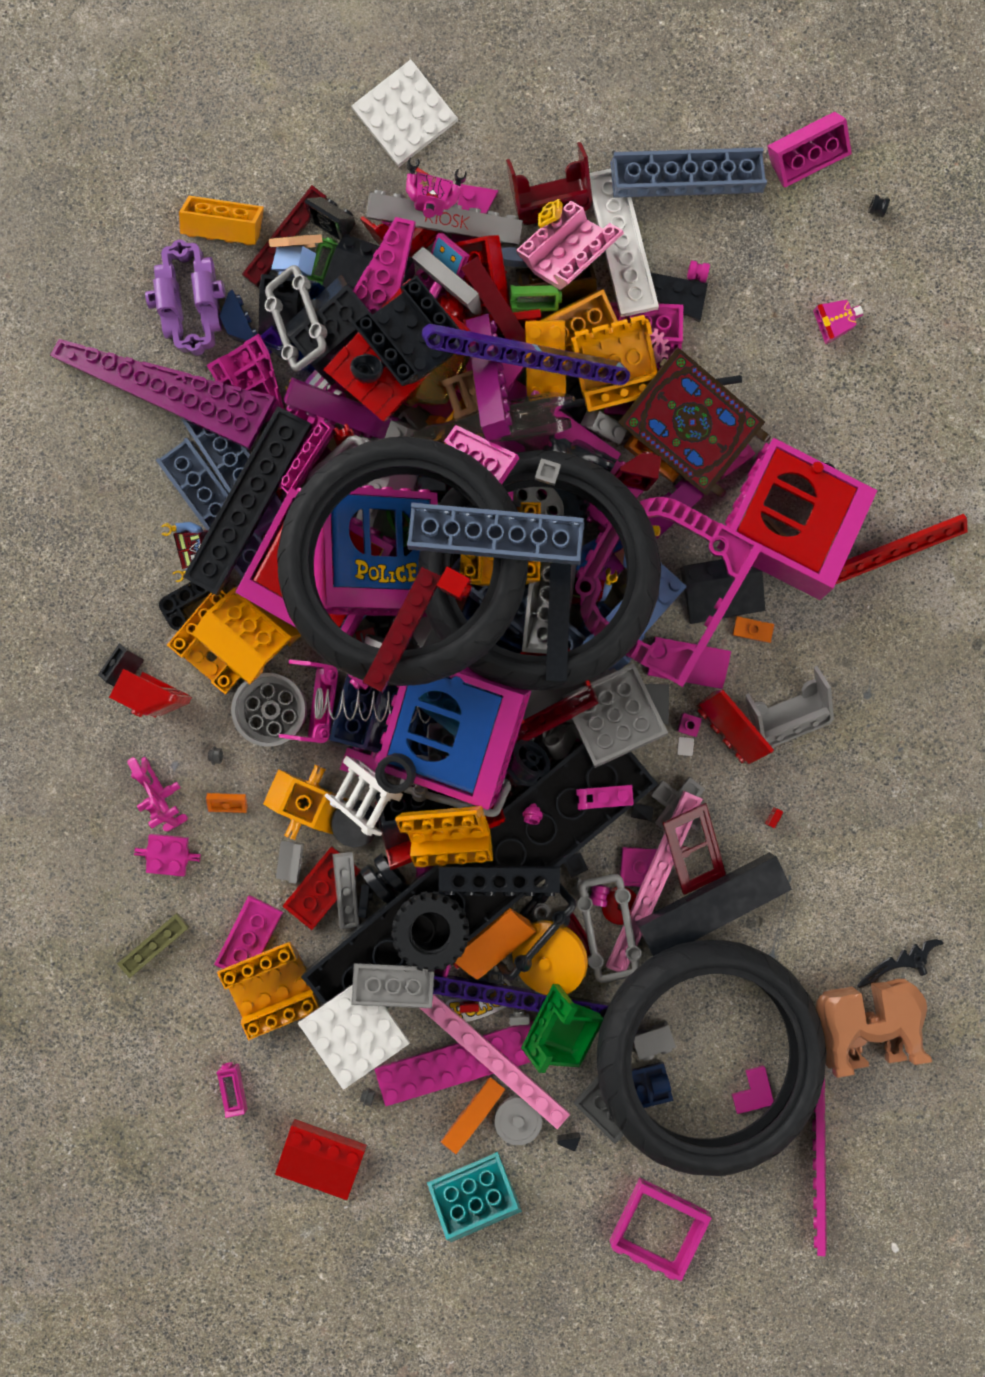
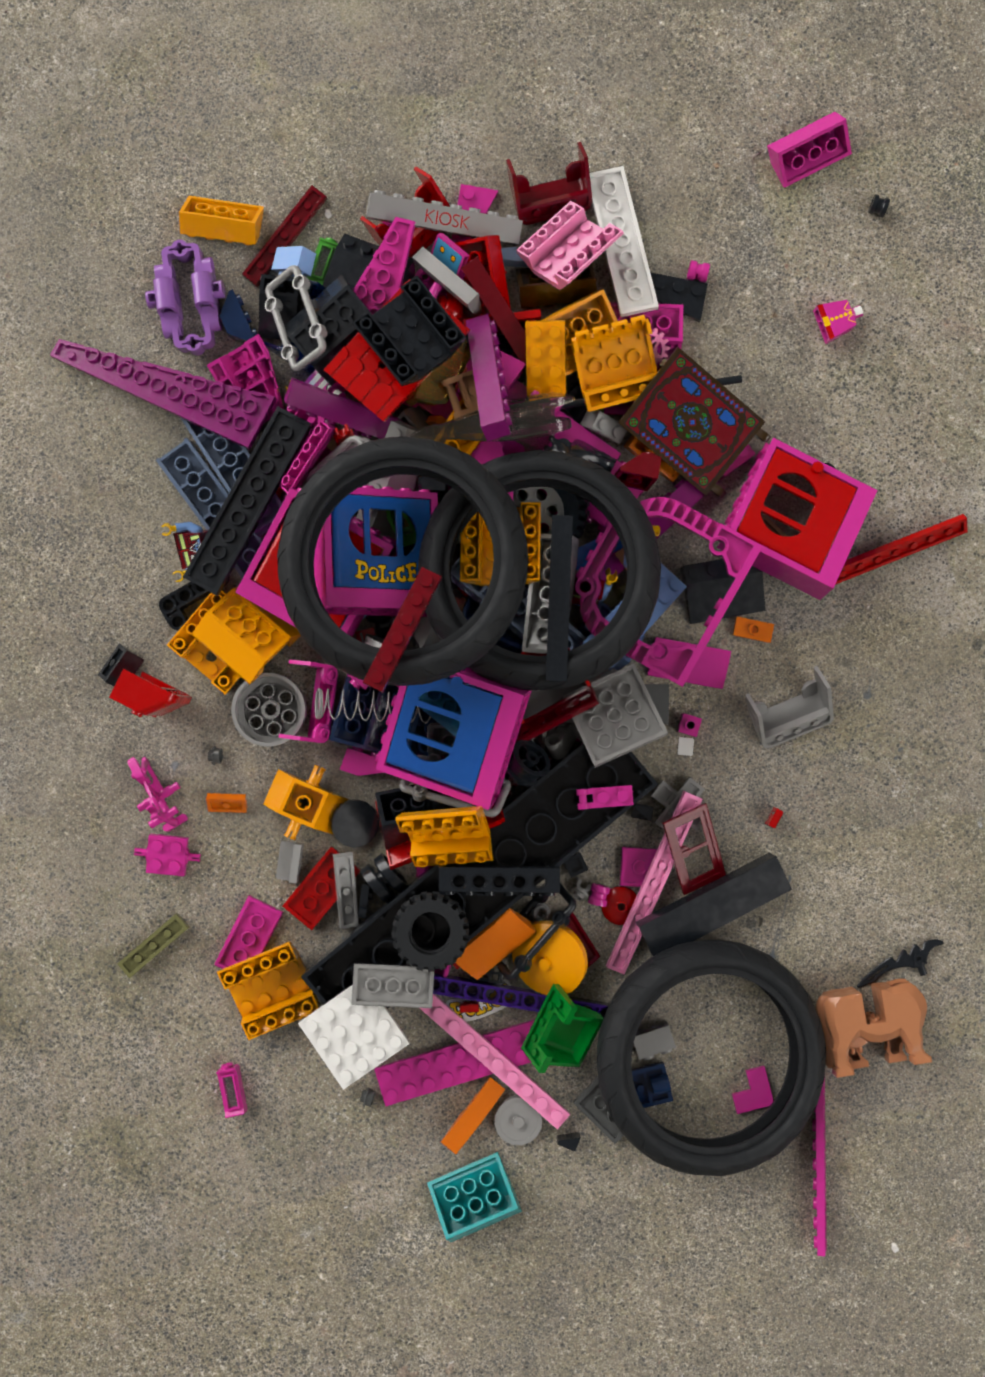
dark purple plate [260,326,282,354] -> none
light nougat plate [269,234,323,248] -> none
red slope [275,1119,367,1200] -> none
black slope [304,197,356,240] -> none
white fence [325,756,403,836] -> none
black piece [350,354,384,384] -> none
white plate [351,59,458,168] -> none
black tyre [375,753,416,794] -> none
dark pink torso [406,157,467,218] -> none
sand blue tile [407,503,584,565] -> none
dark purple beam [422,324,630,385] -> none
red brick [436,567,472,601] -> none
wing [444,425,520,484] -> none
light grey plate [509,1010,529,1026] -> none
bright green window [510,285,562,312] -> none
dark pink plate [523,803,543,825] -> none
light grey plate [535,458,561,486] -> none
yellow slope [538,199,563,228] -> none
light grey bar [577,874,642,983] -> none
sand blue tile [610,148,767,198] -> none
dark pink piece [610,1178,712,1281] -> none
red slope [696,690,774,764] -> none

